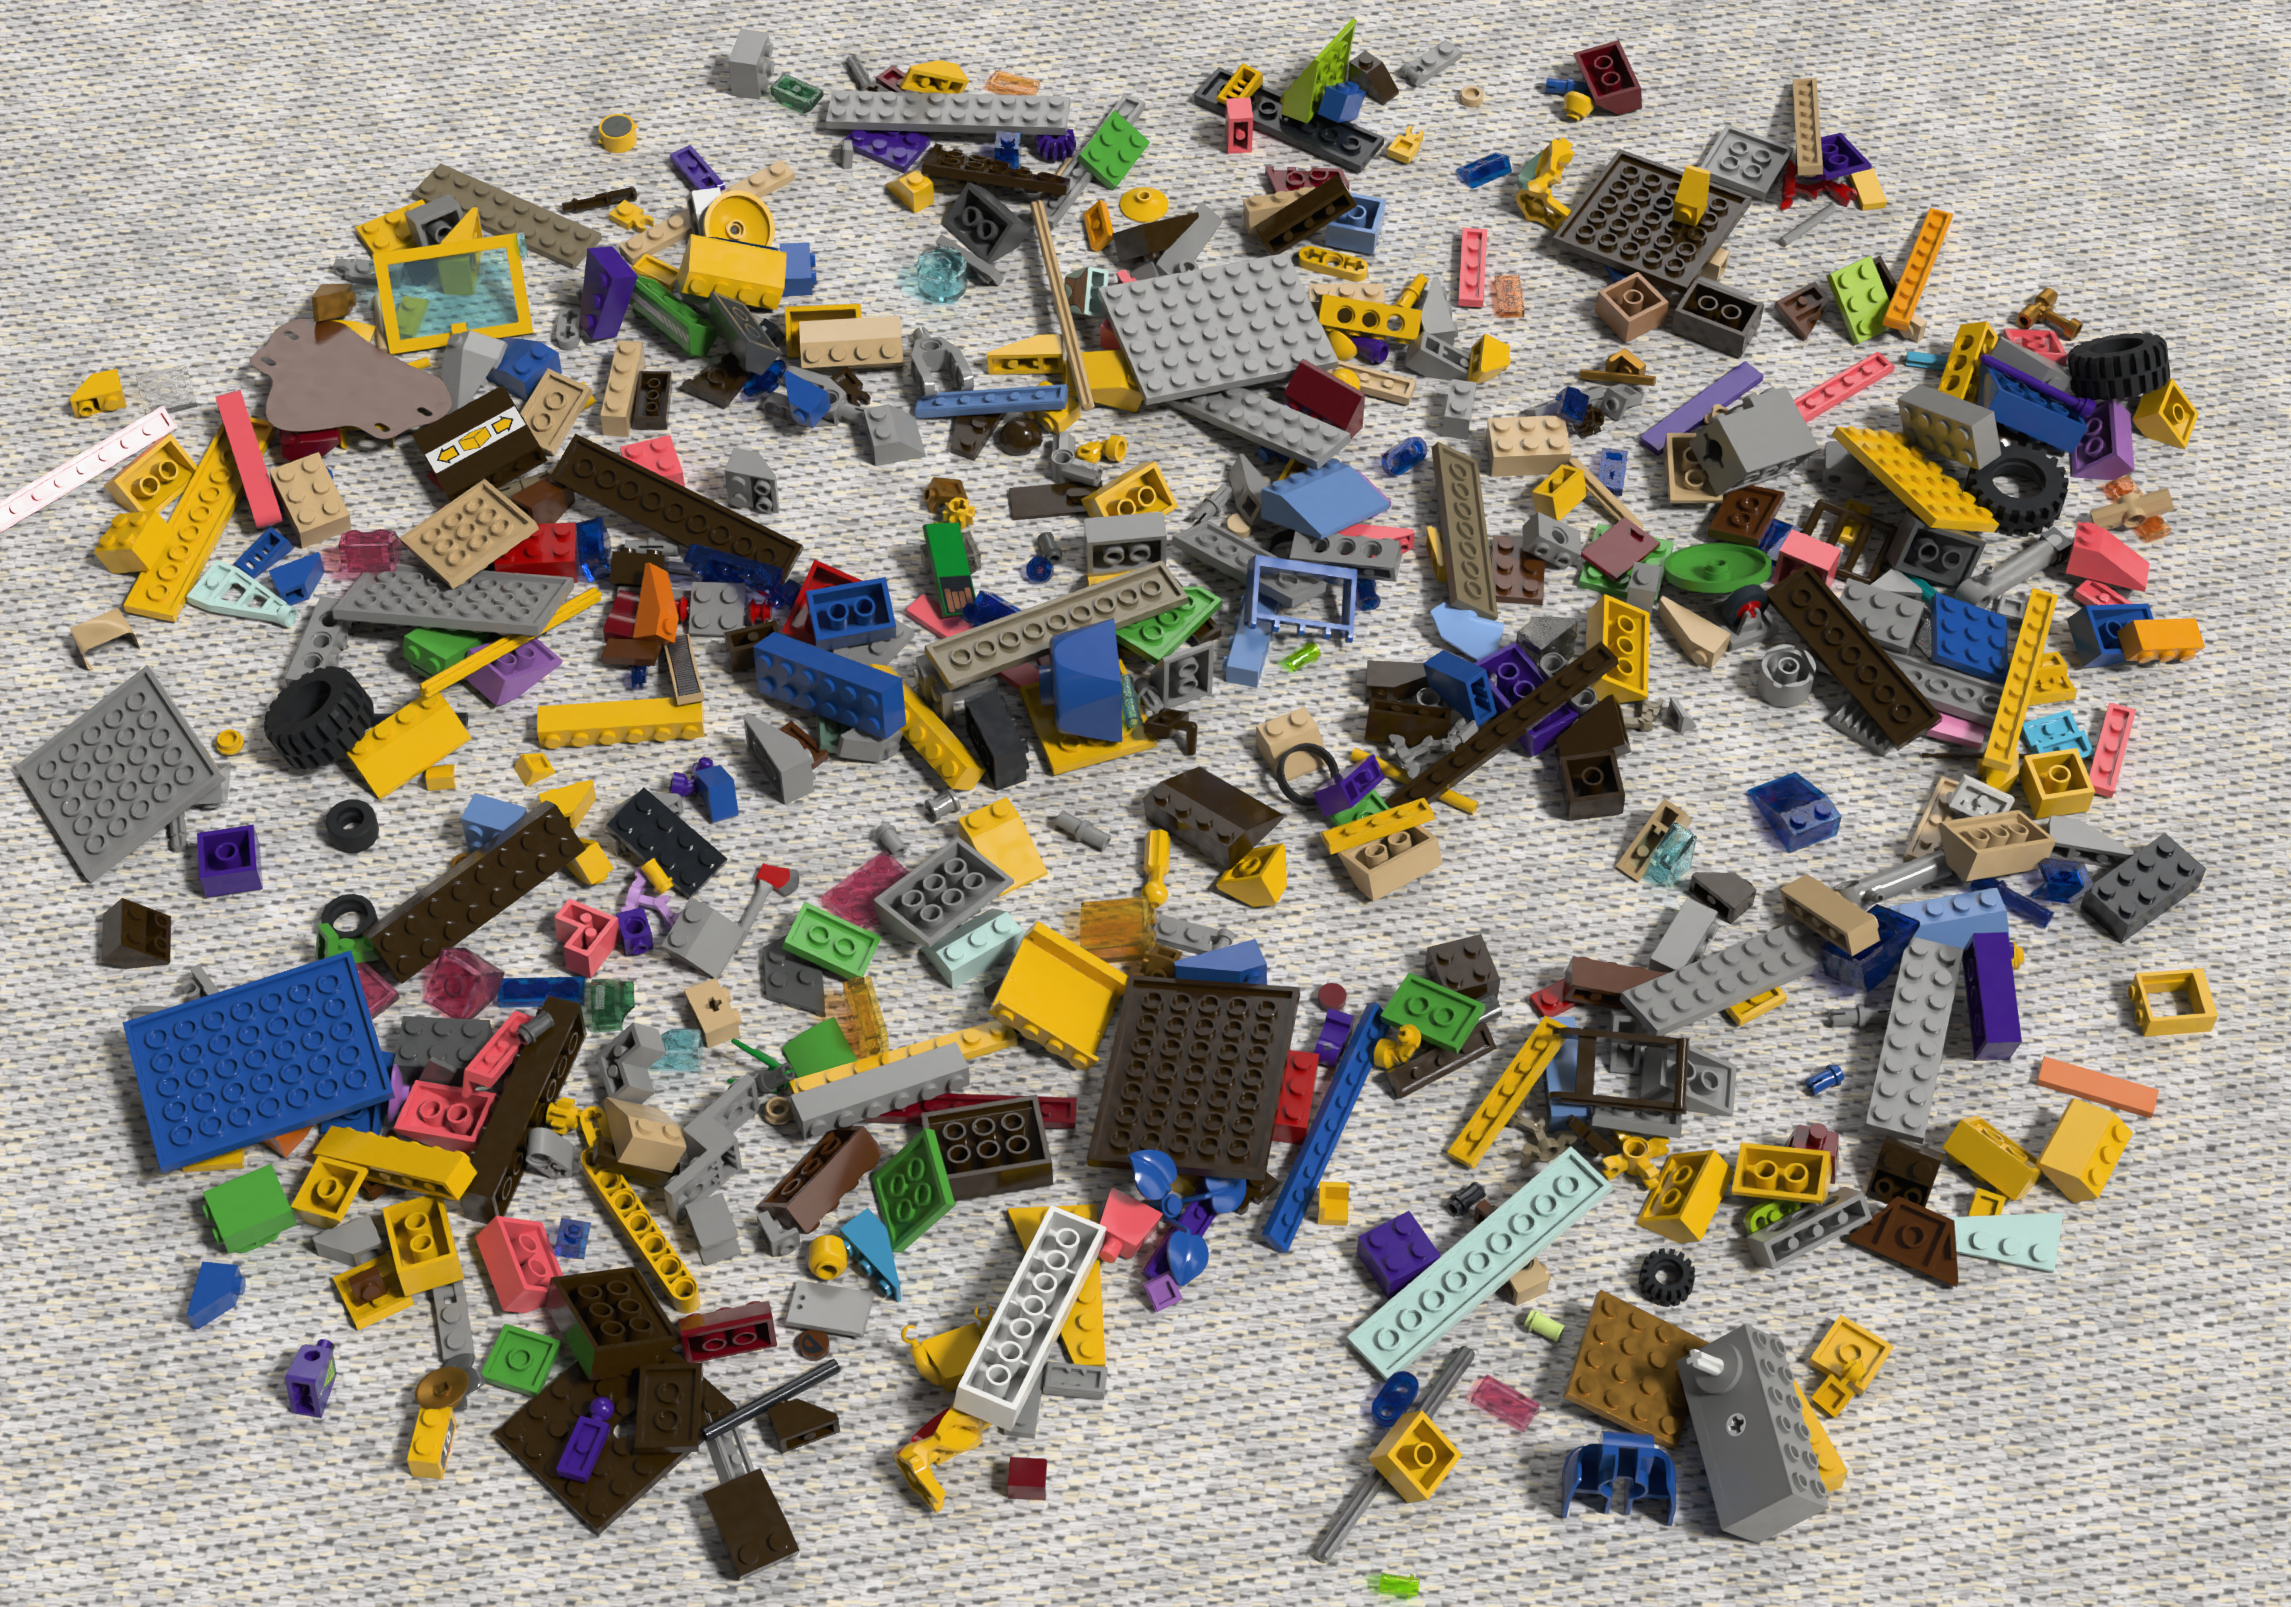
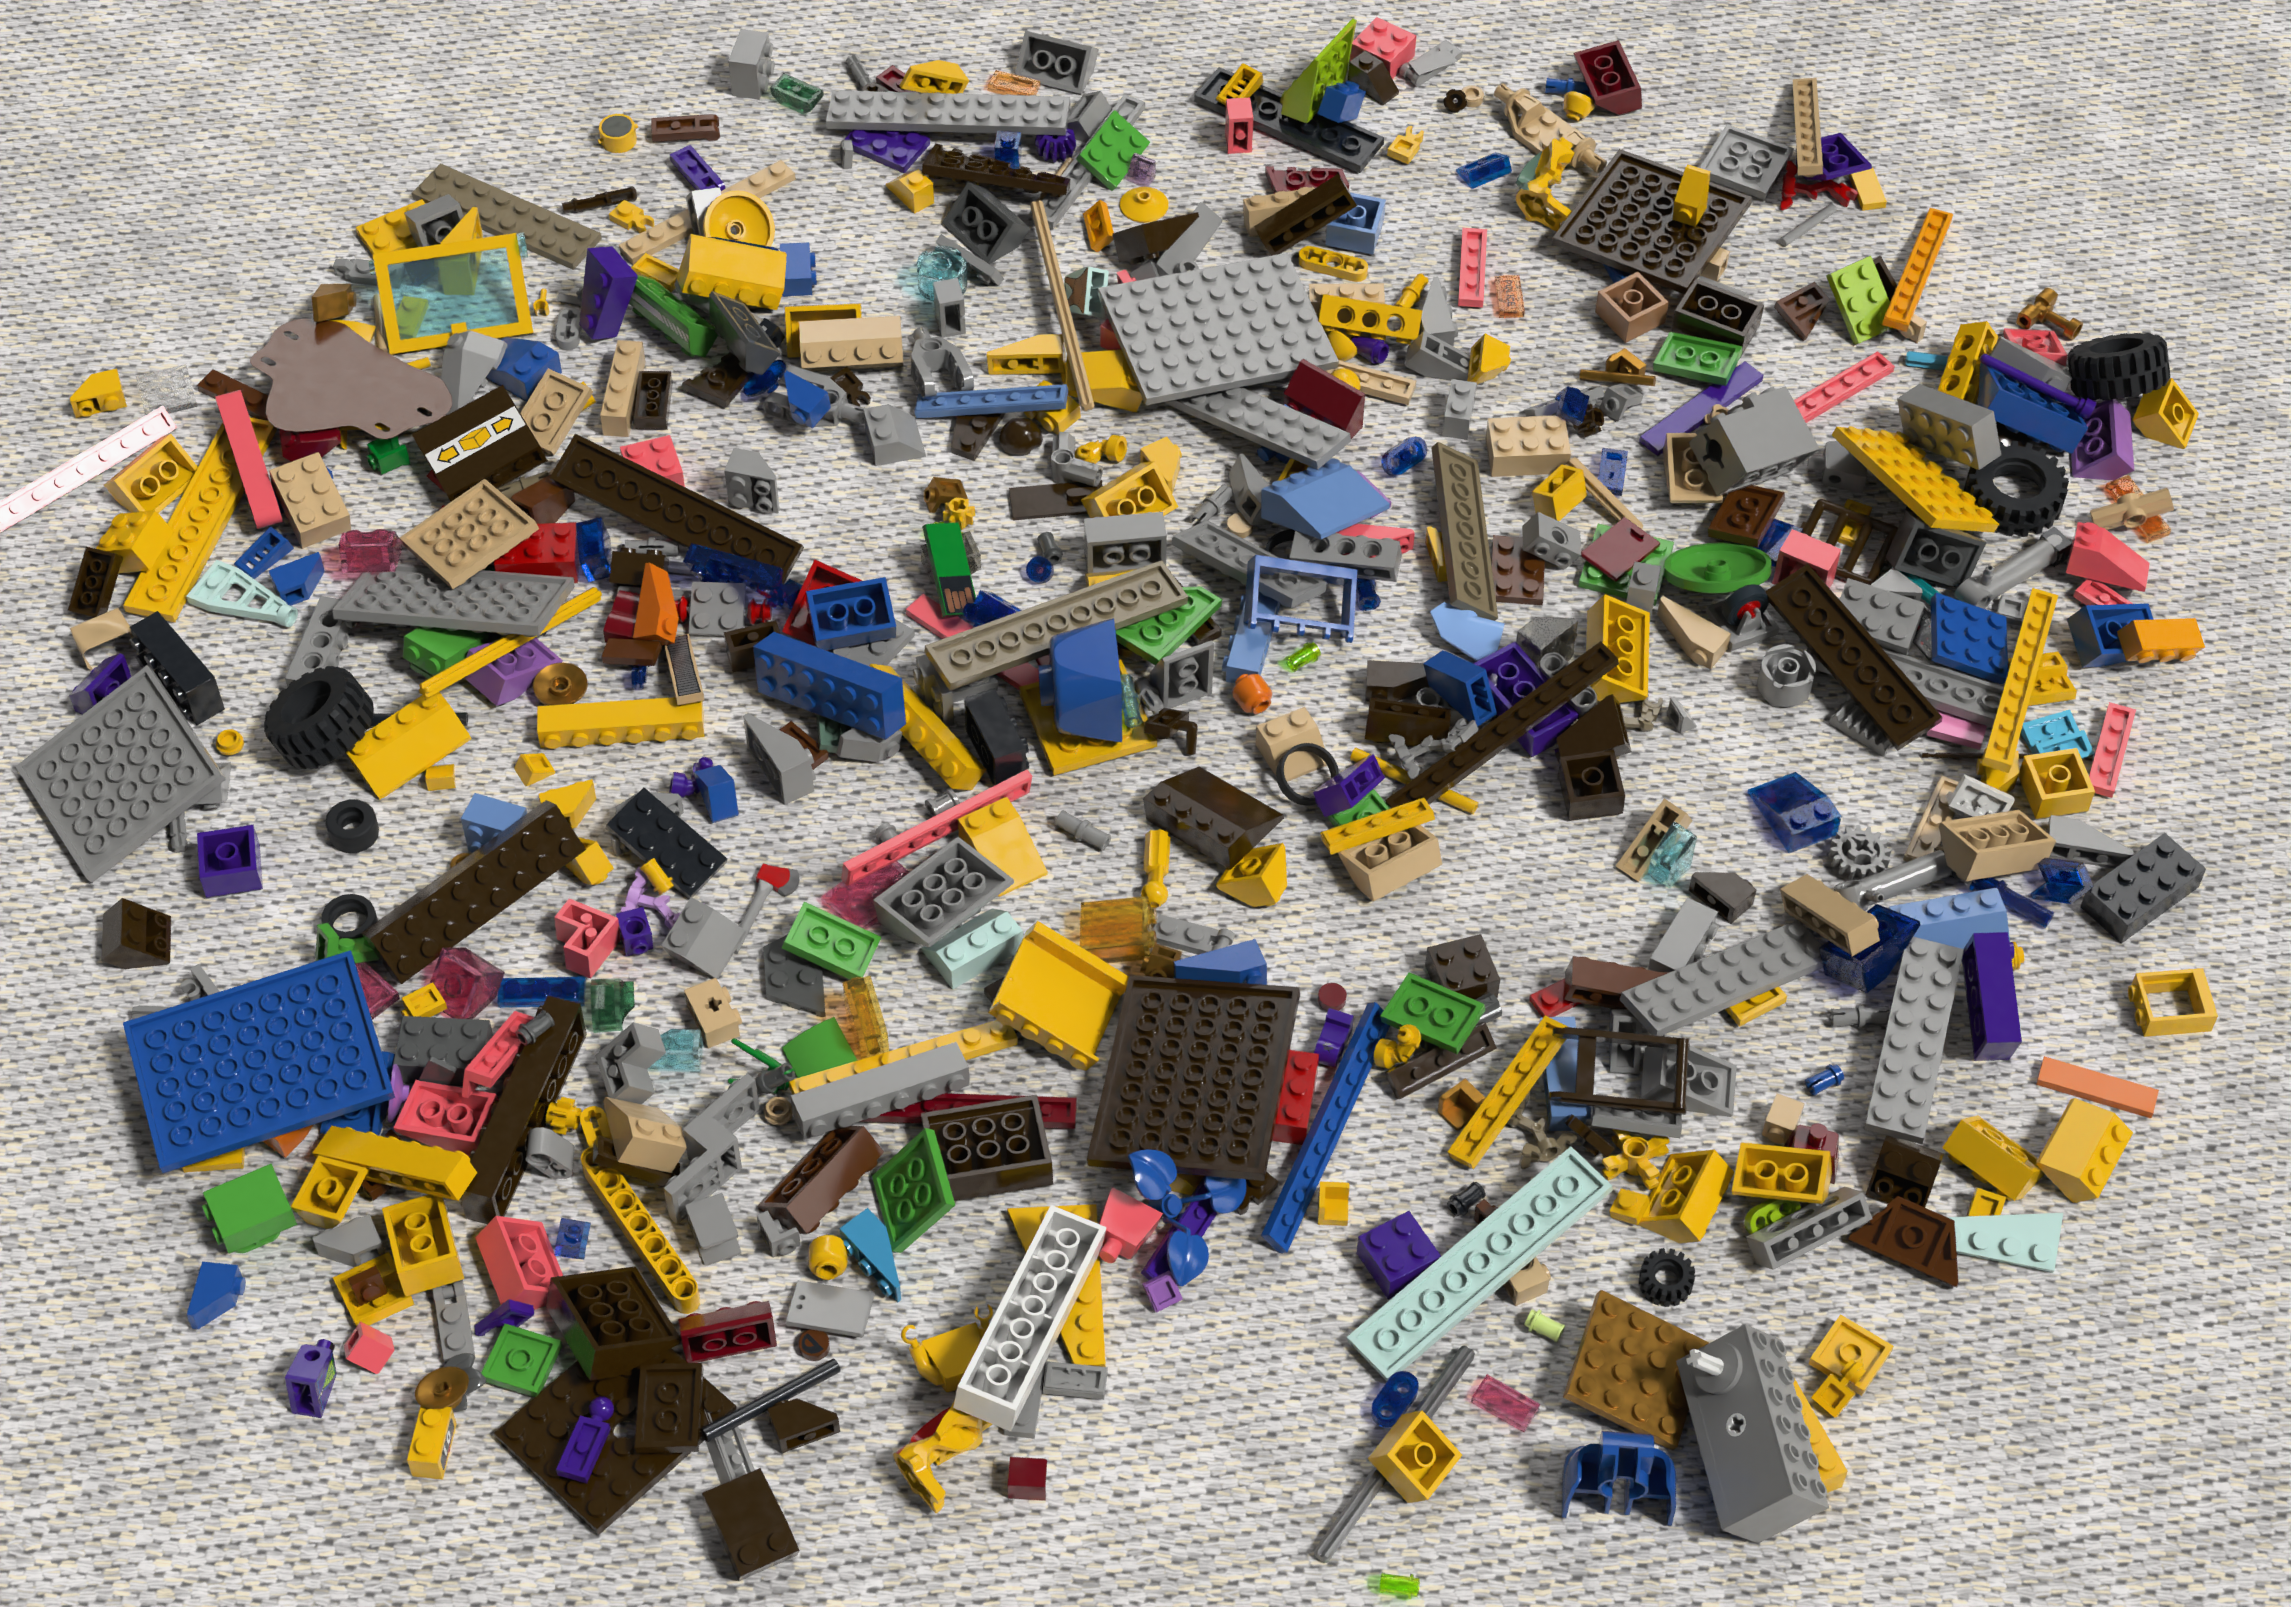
none -> dark brown piece [68,546,123,618]
none -> dark purple slope [69,653,132,715]
none -> black brick [130,611,225,726]
none -> reddish brown plate [197,369,279,430]
none -> coral panel [344,1321,394,1374]
none -> green window [366,436,410,475]
none -> yellow bracket [401,982,447,1017]
none -> dark purple tile [474,1299,534,1336]
none -> yellow hand [533,288,550,316]
none -> pearl gold dish [533,663,588,706]
none -> reddish brown plate [651,114,720,142]
none -> coral tile [841,770,1033,886]
none -> light grey piece [933,278,966,338]
none -> light grey slope [1014,30,1099,94]
none -> light grey brick [1067,91,1112,143]
none -> clear purple slope [1127,153,1156,187]
none -> yellow slope [1140,436,1182,494]
none -> orange head [1232,674,1272,714]
none -> coral brick [1350,17,1416,79]
none -> light grey sticker [1408,48,1457,75]
none -> pearl gold panel [1438,1078,1485,1131]
none -> dark brown plate [1443,89,1467,113]
none -> tan plate [1494,83,1607,173]
none -> yellow plate [1609,1188,1650,1225]
none -> bright green plate [1653,332,1742,386]
none -> tan brick [1762,1093,1805,1144]
none -> light grey gear [1829,825,1891,880]

